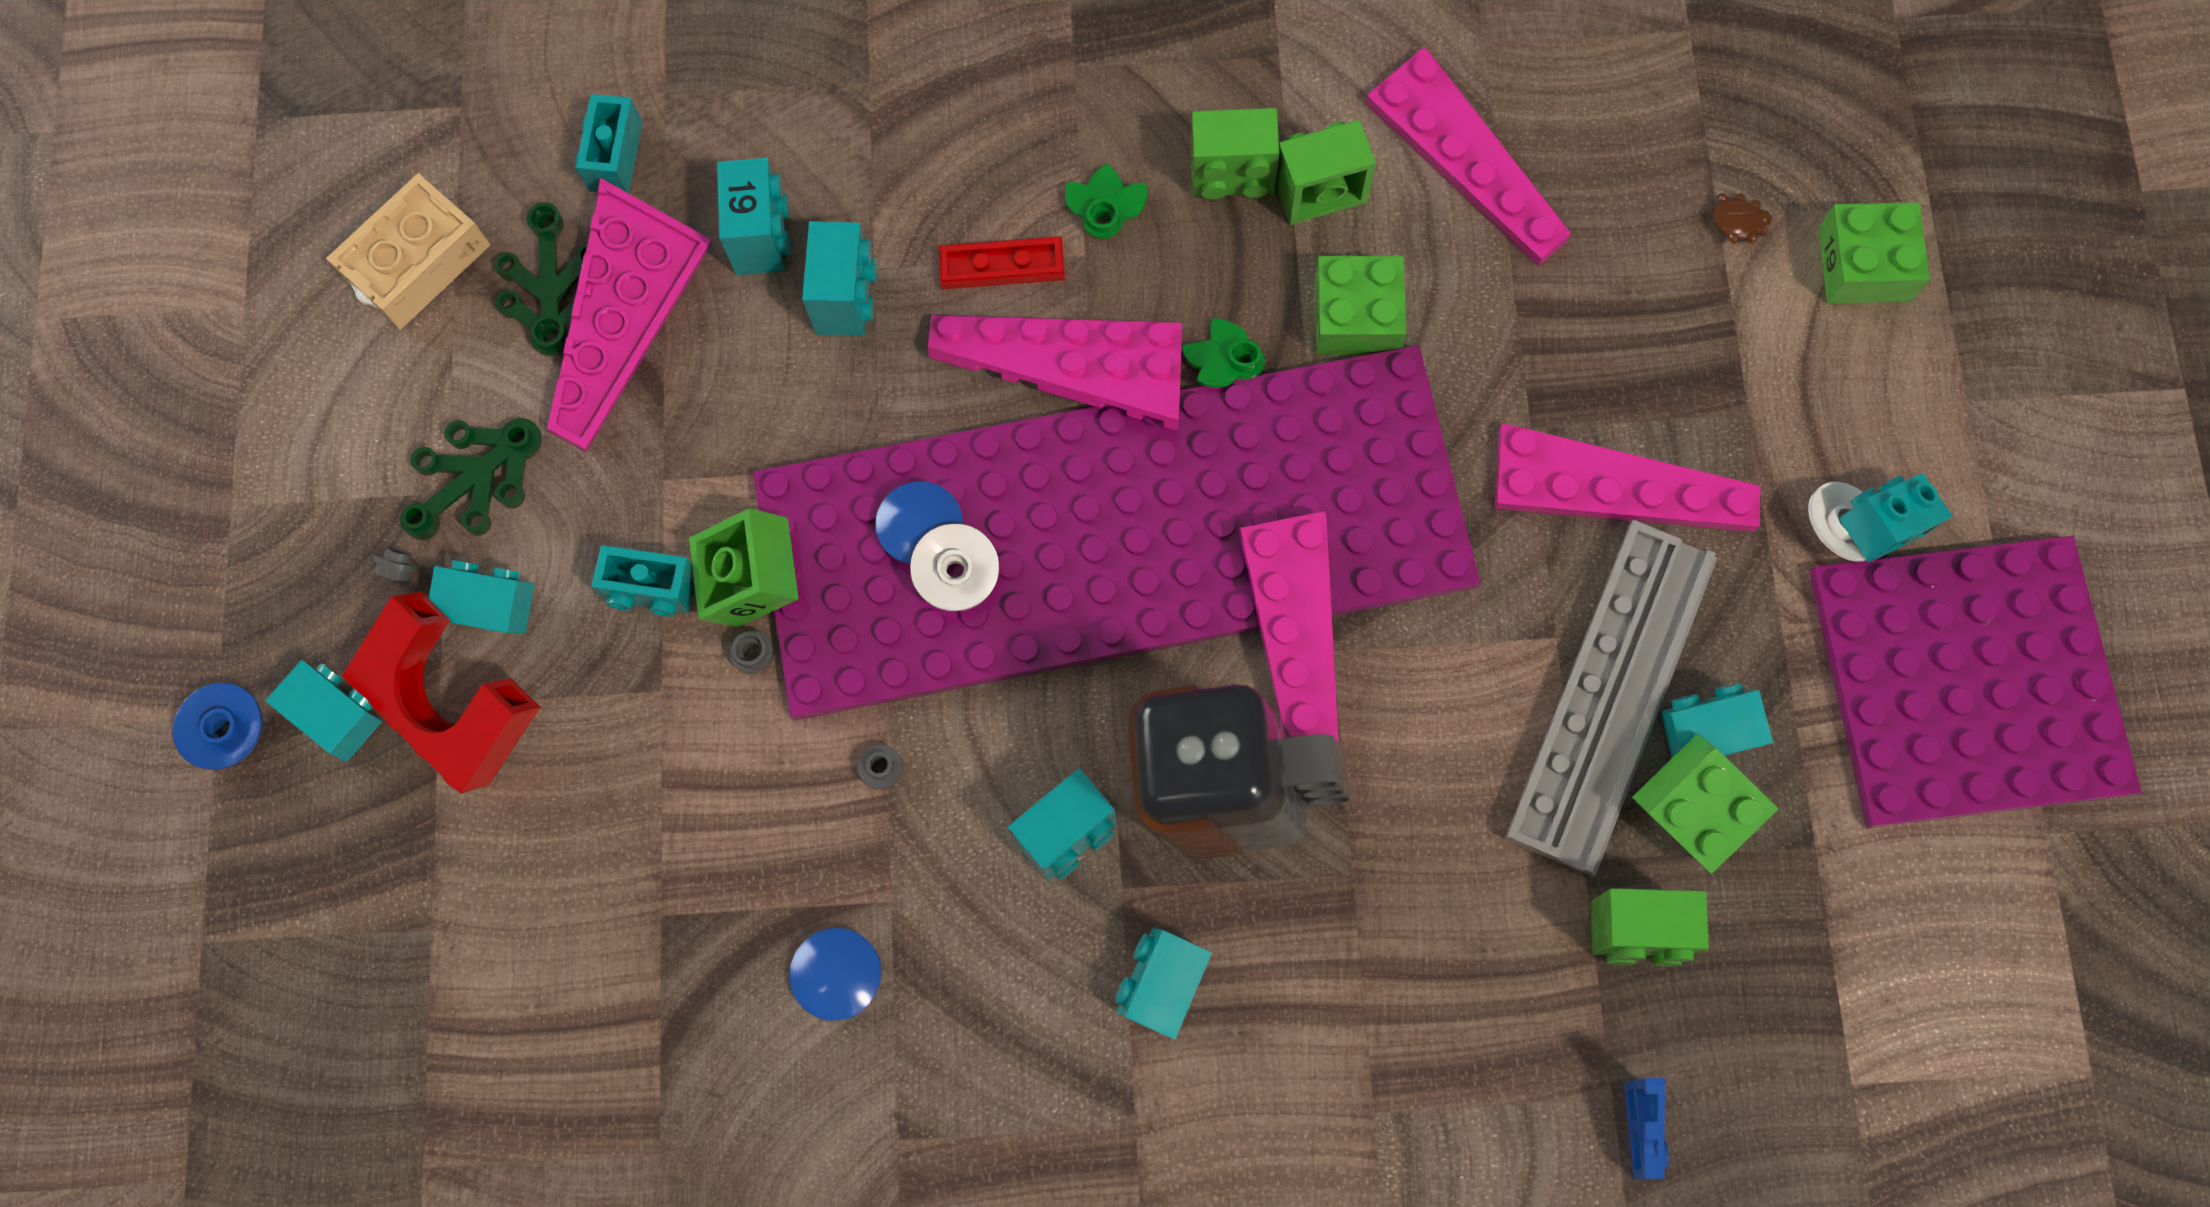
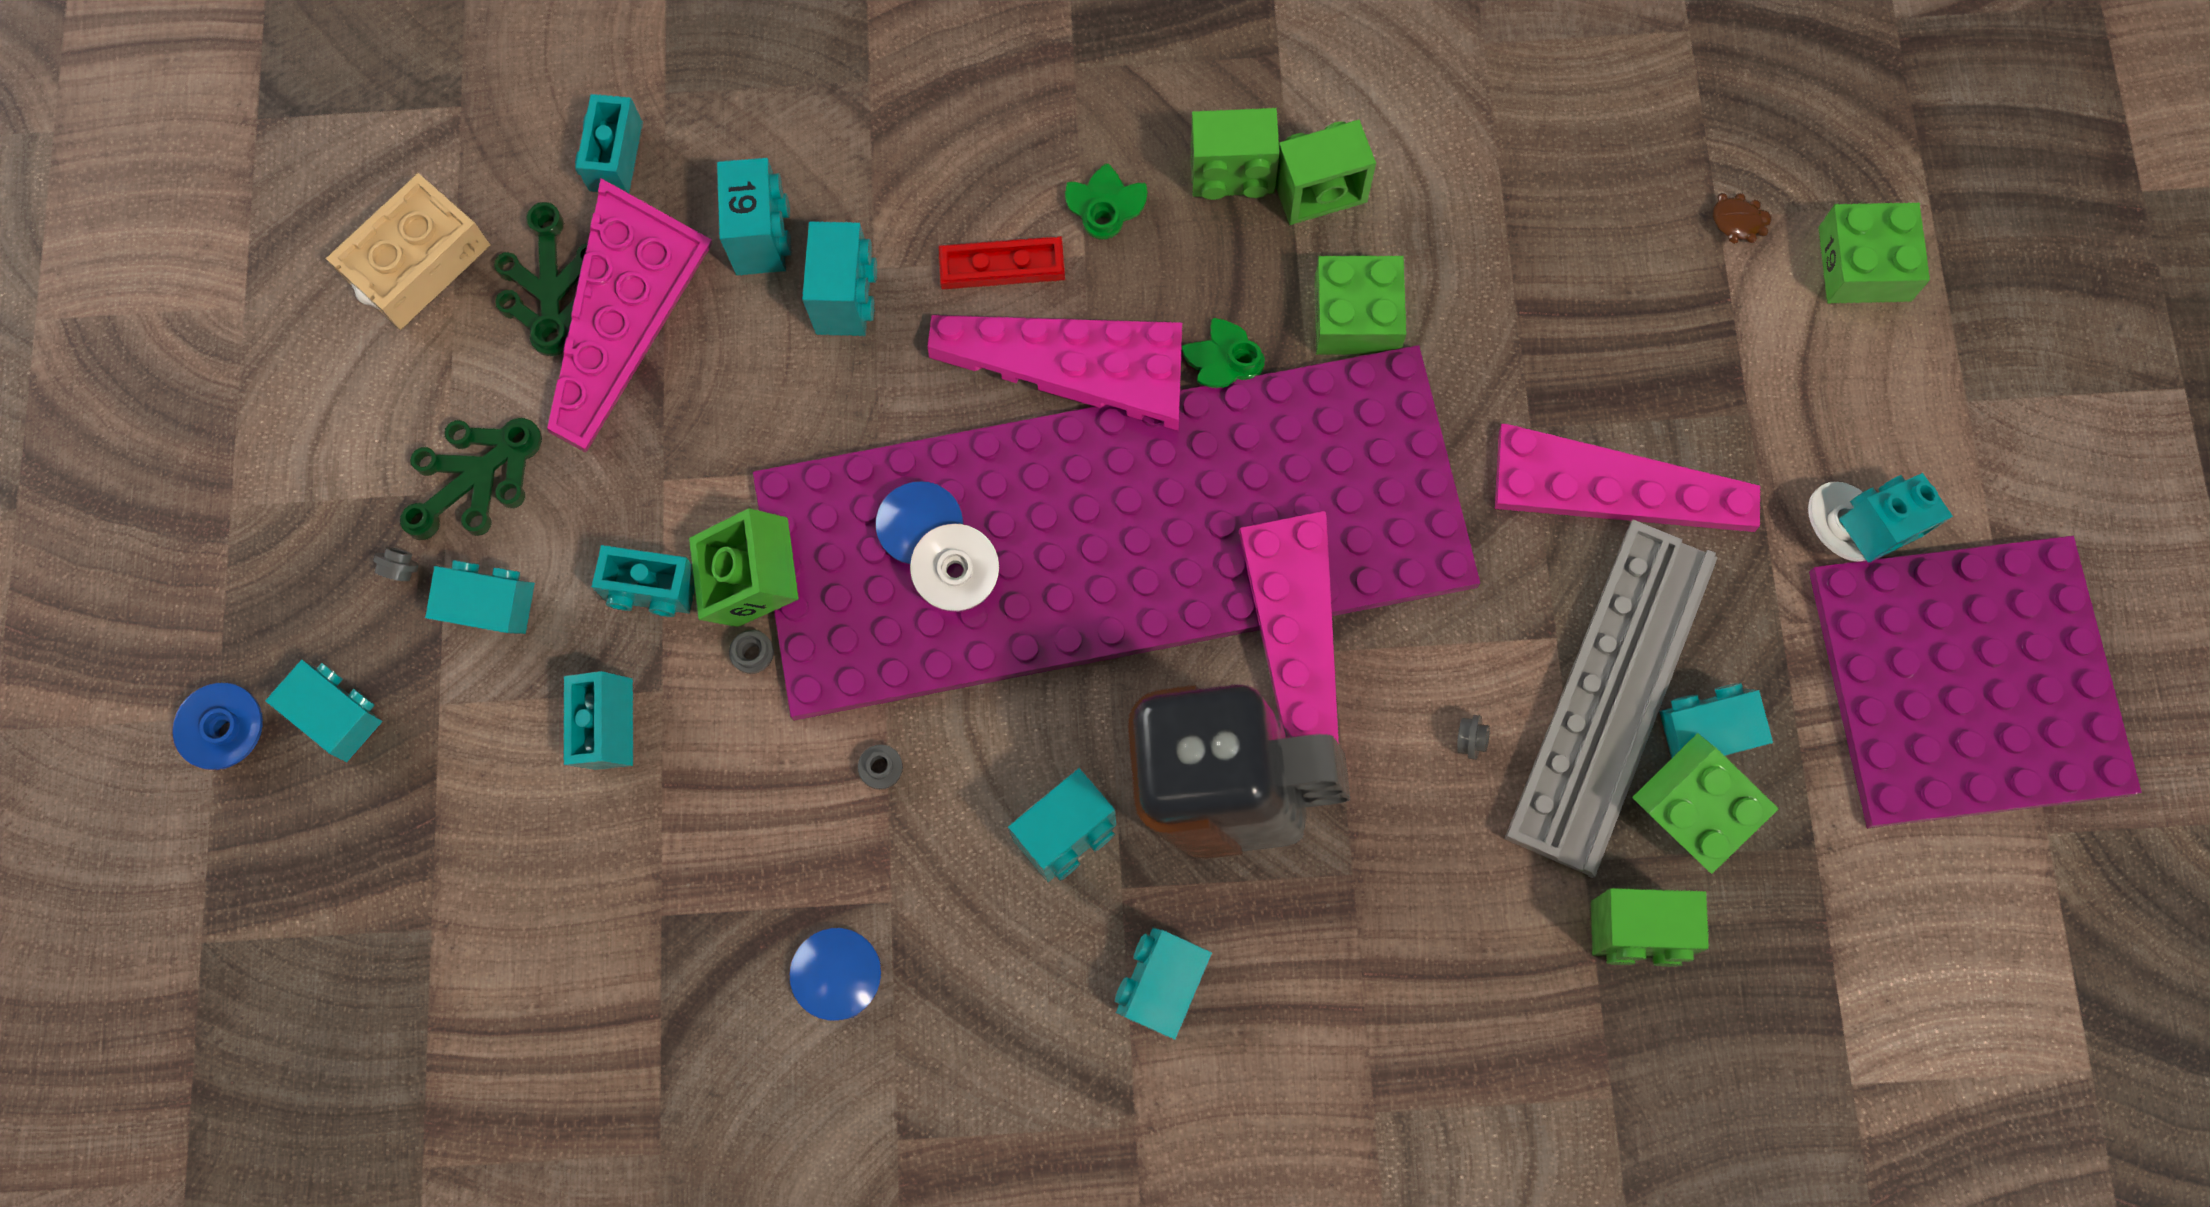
red arch [342,592,541,794] -> none
dark pink wing [1365,47,1571,266] -> none
blue wing [1624,1078,1669,1179] -> none
none -> teal brick [564,671,633,770]
none -> dark grey plate [1457,715,1490,760]

